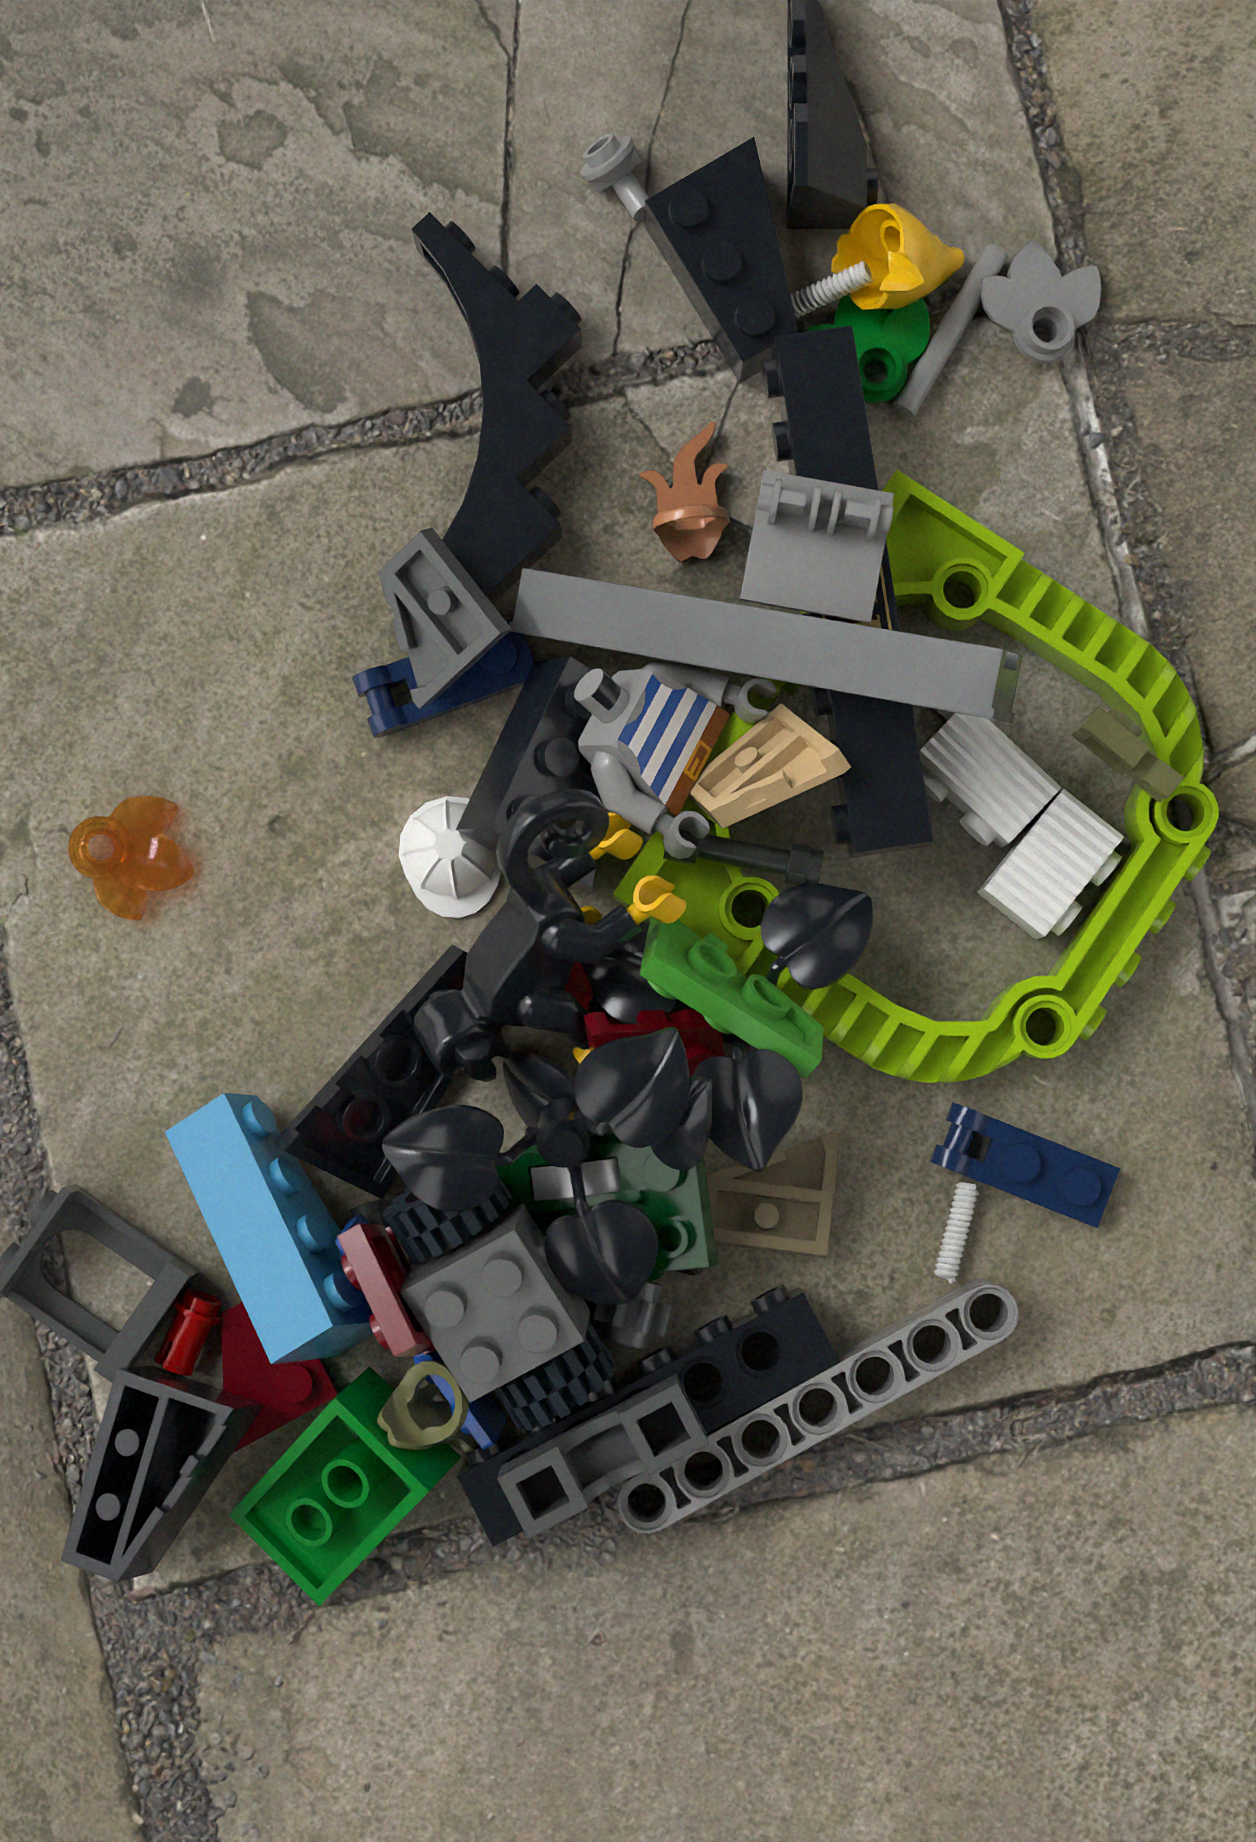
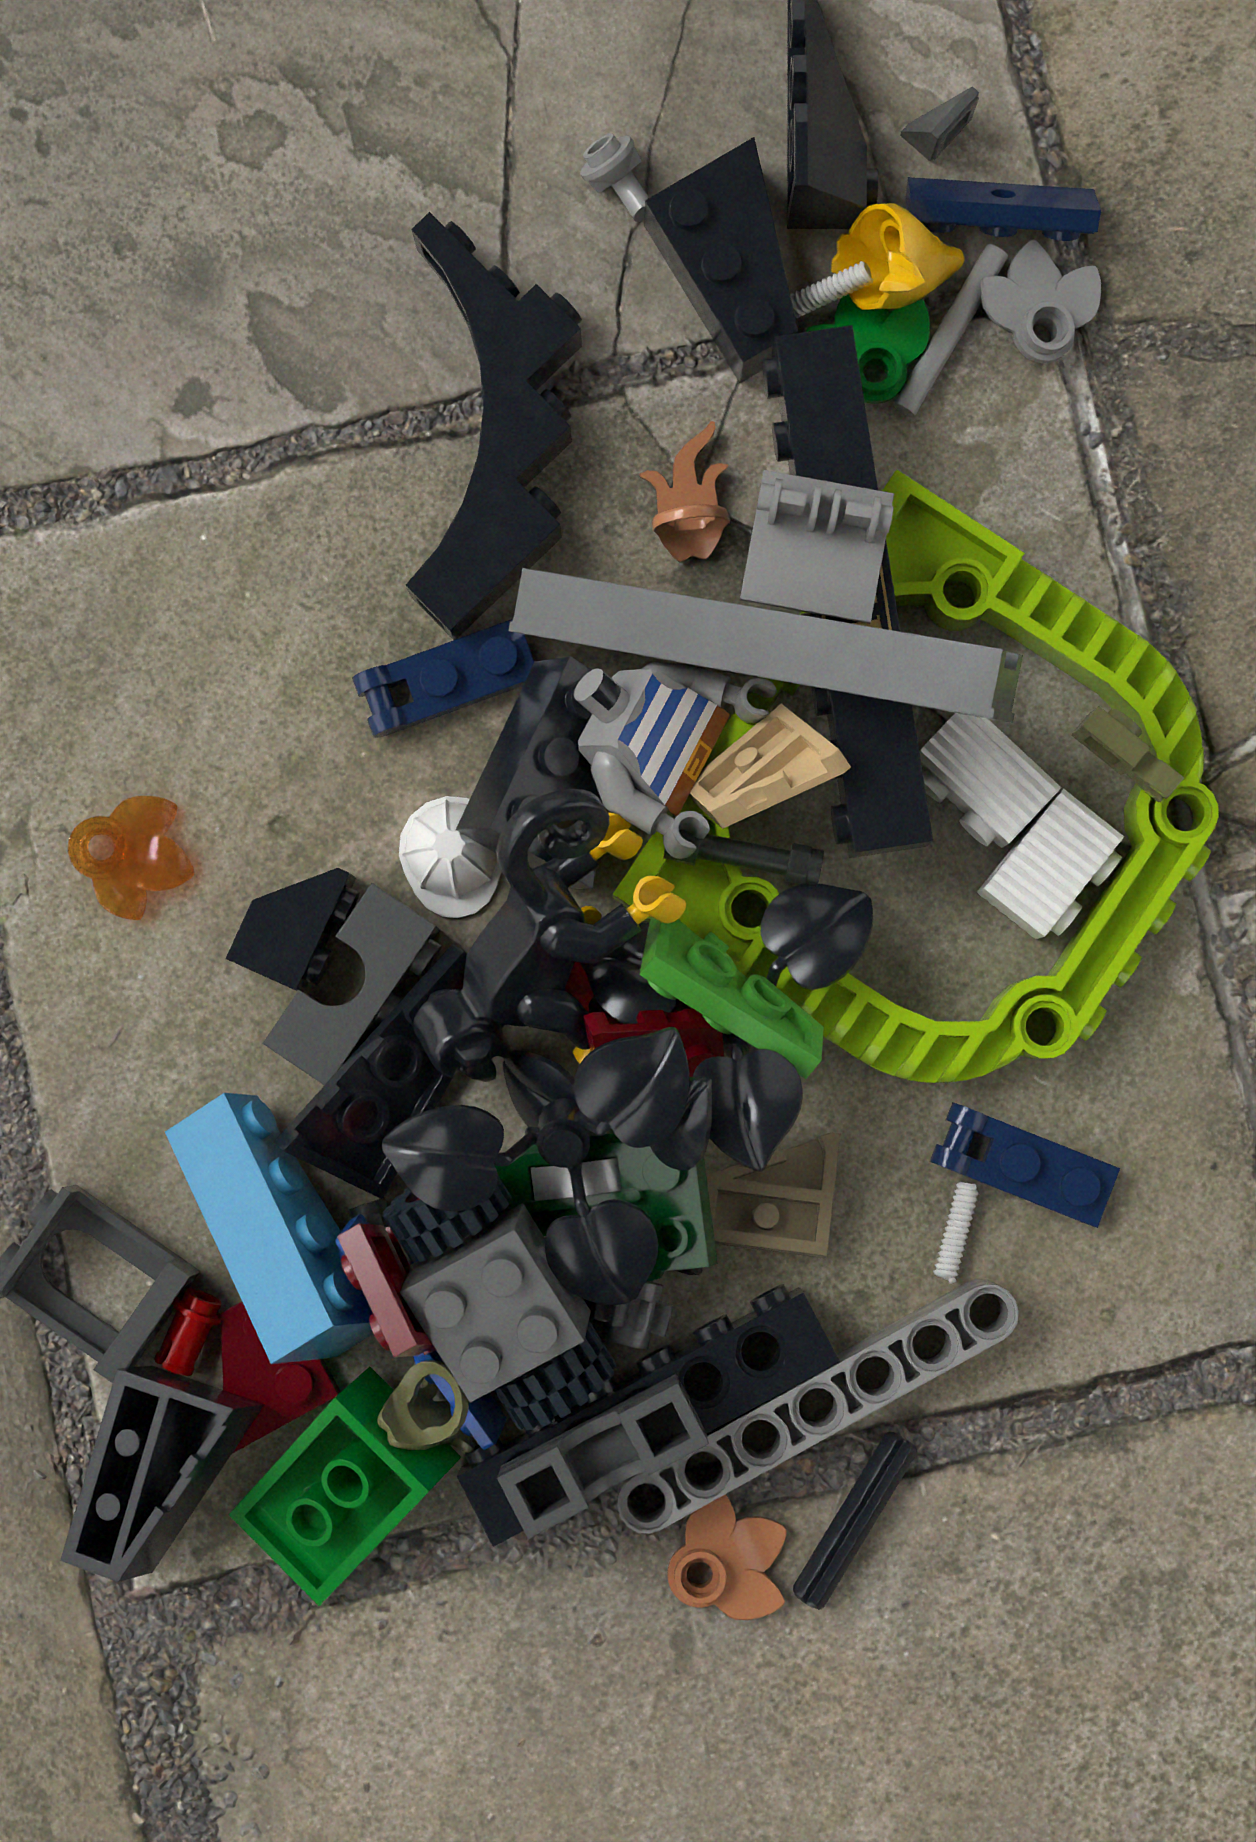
dark grey wing [378,528,511,709] -> none
none -> black slope [225,868,360,991]
none -> dark grey arch [262,883,442,1085]
none -> nougat plate [667,1494,787,1620]
none -> black axle [793,1431,917,1610]
none -> dark grey slope [900,87,979,161]
none -> dark blue tile [905,177,1101,241]

